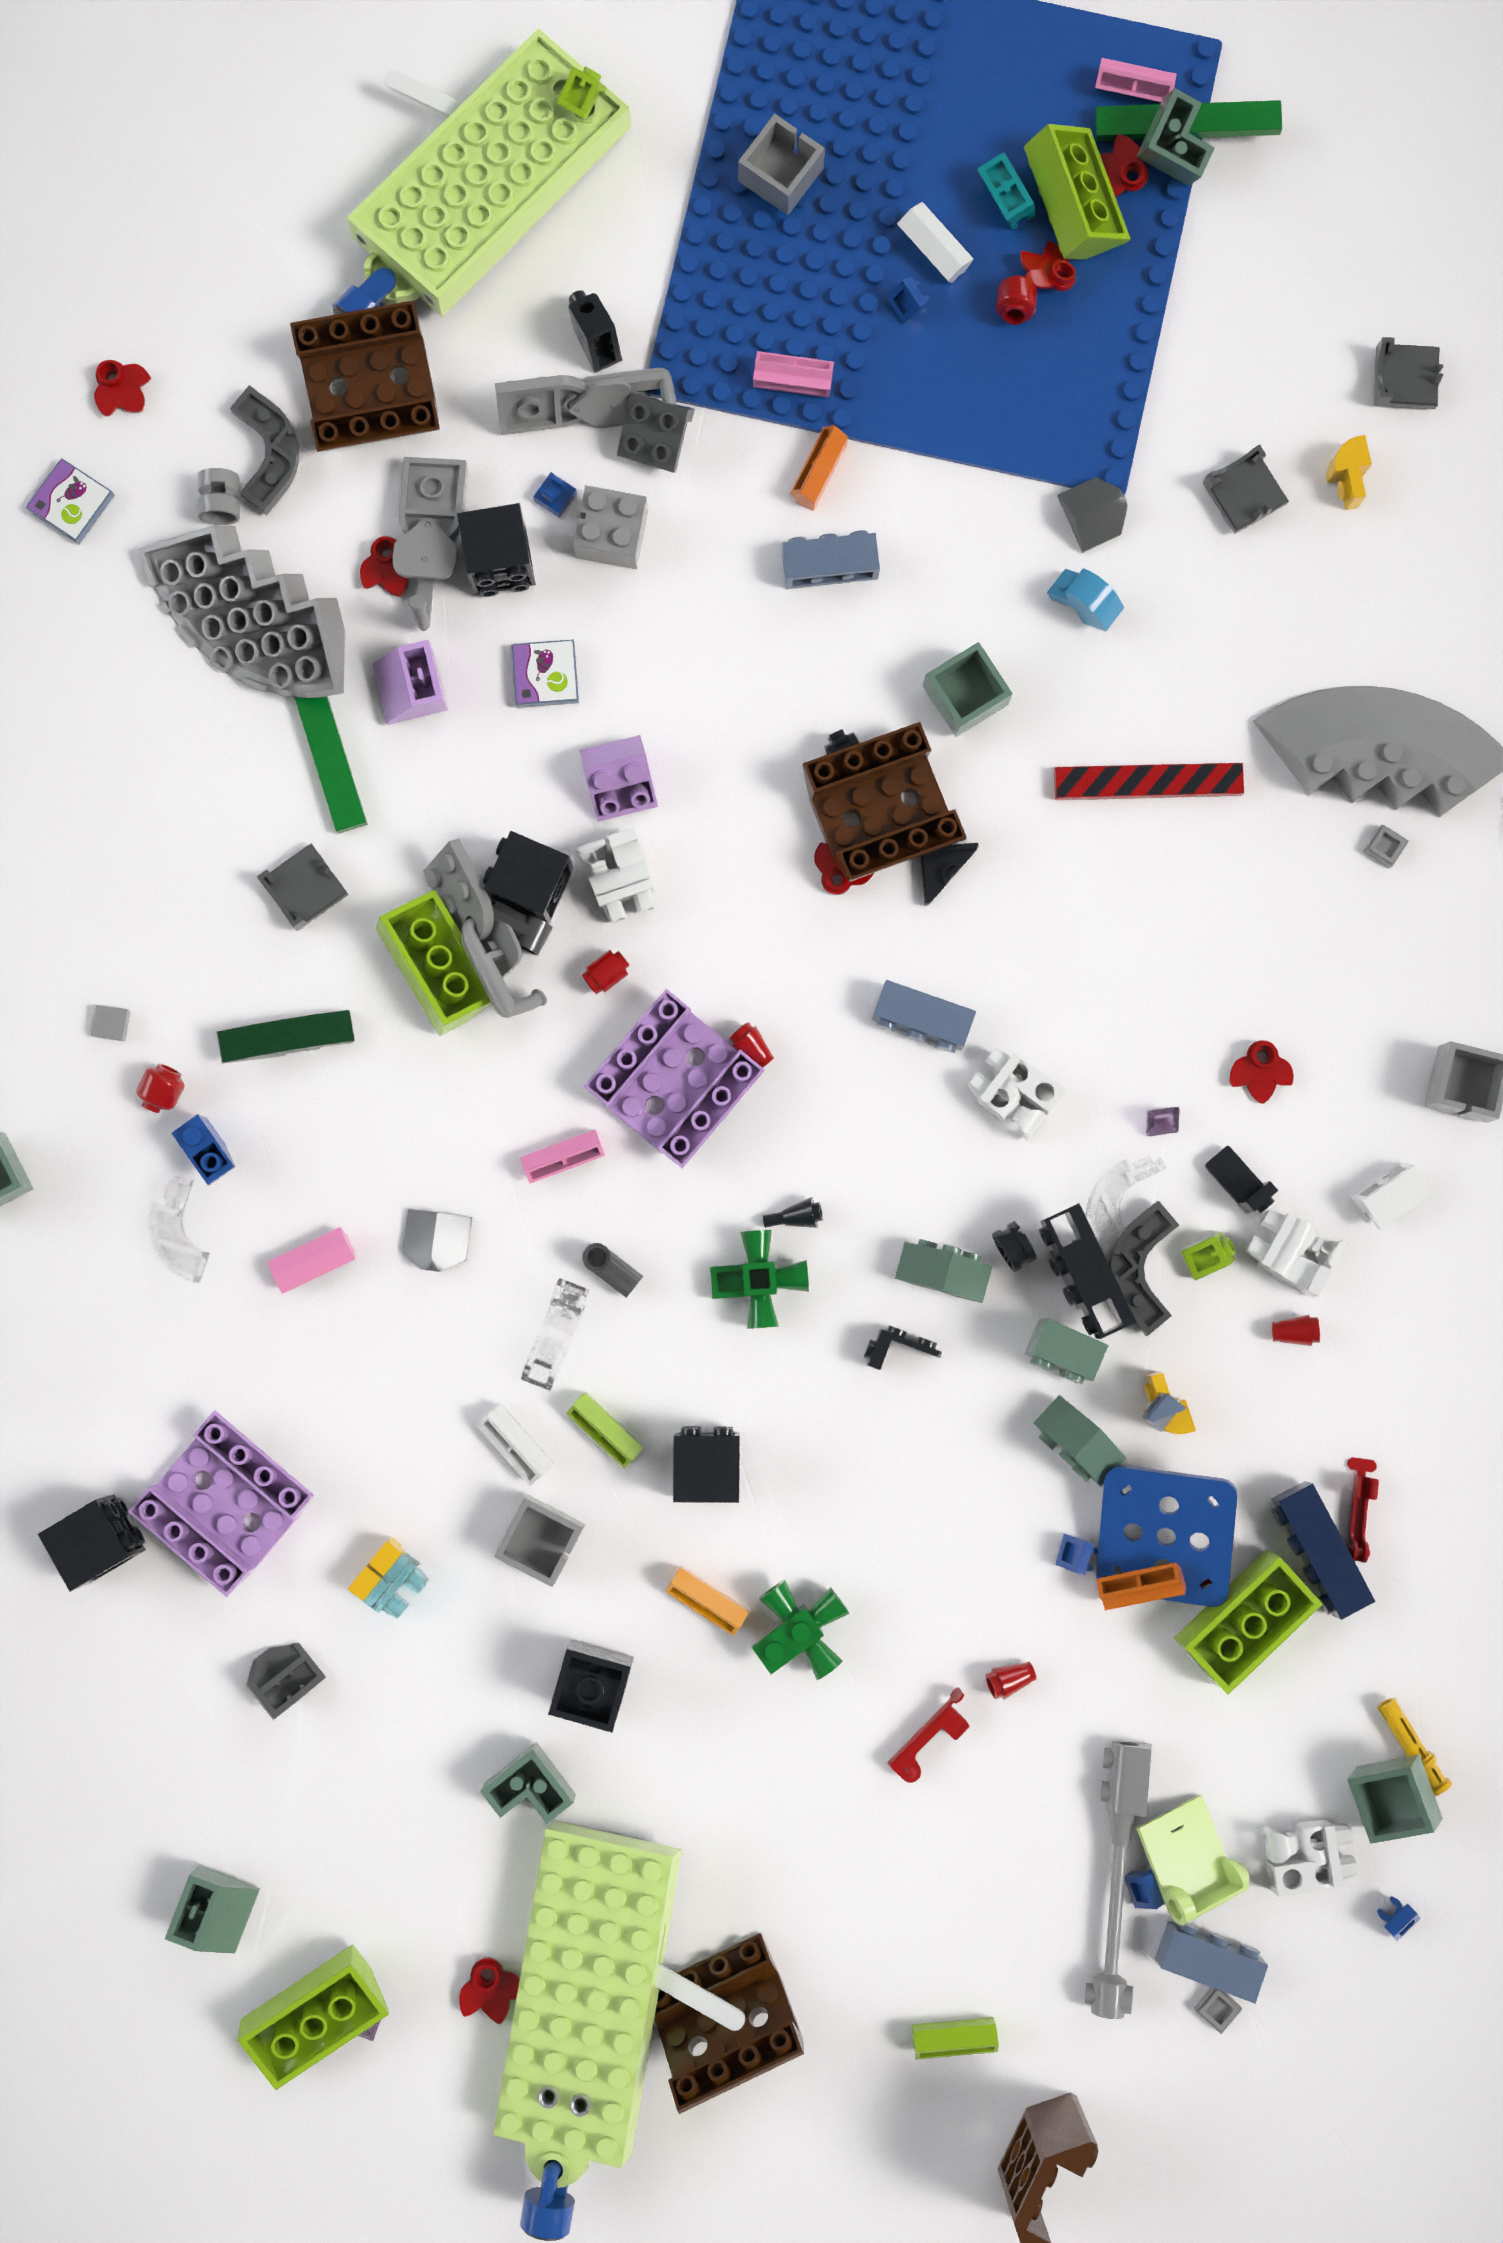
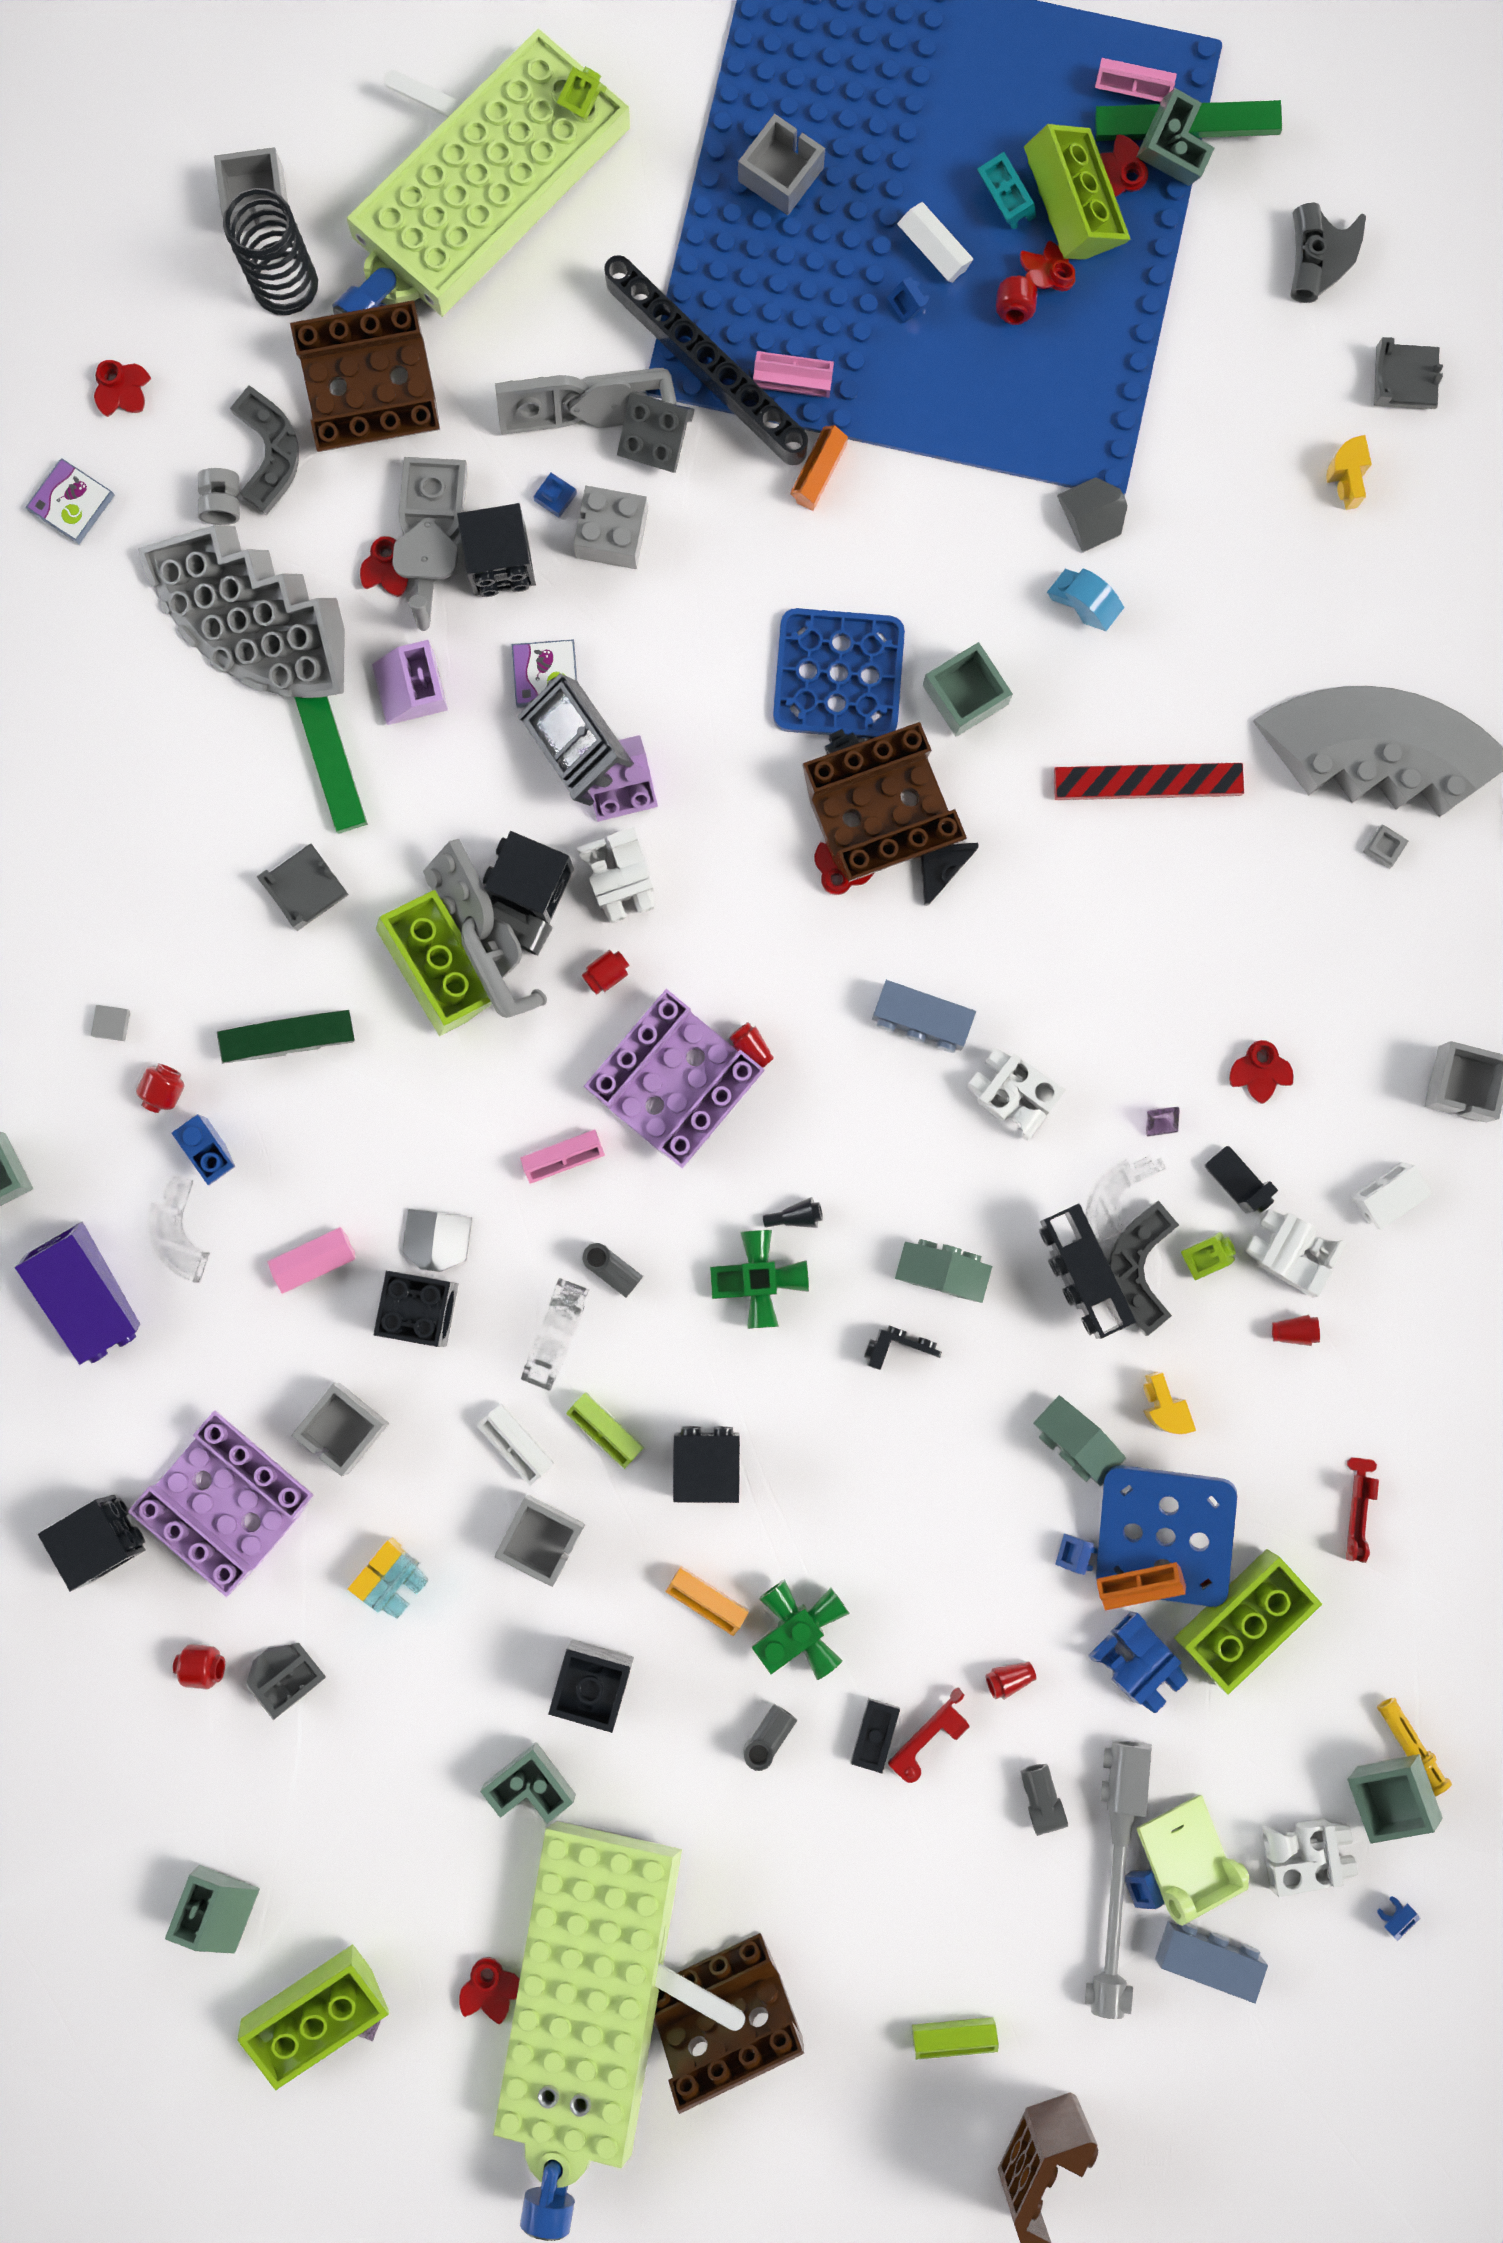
black torso [568,290,623,373] -> none
sand blue brick [782,530,880,589] -> none
black wheel [992,1221,1037,1273] -> none
sand green piece [1024,1318,1109,1384] -> none
sand blue slope [1142,1392,1186,1432] -> none
light grey tile [1194,1987,1243,2034] -> none
dark grey piece [1203,444,1289,534] -> none
dark blue brick [1271,1481,1376,1620] -> none
none -> dark purple slope [14,1222,140,1365]
none -> red head [173,1644,225,1690]
none -> light grey piece [214,147,288,232]
none -> black piece [223,188,318,315]
none -> light grey piece [291,1383,390,1477]
none -> black brick [373,1270,459,1347]
none -> door [517,674,634,806]
none -> black beam [604,255,808,465]
none -> dark grey piece [743,1703,798,1771]
none -> blue piece [773,608,905,739]
none -> black plate [850,1698,900,1774]
none -> dark grey piece [1020,1763,1068,1836]
none -> blue hips [1088,1611,1188,1713]
none -> dark grey pin [1290,202,1366,303]

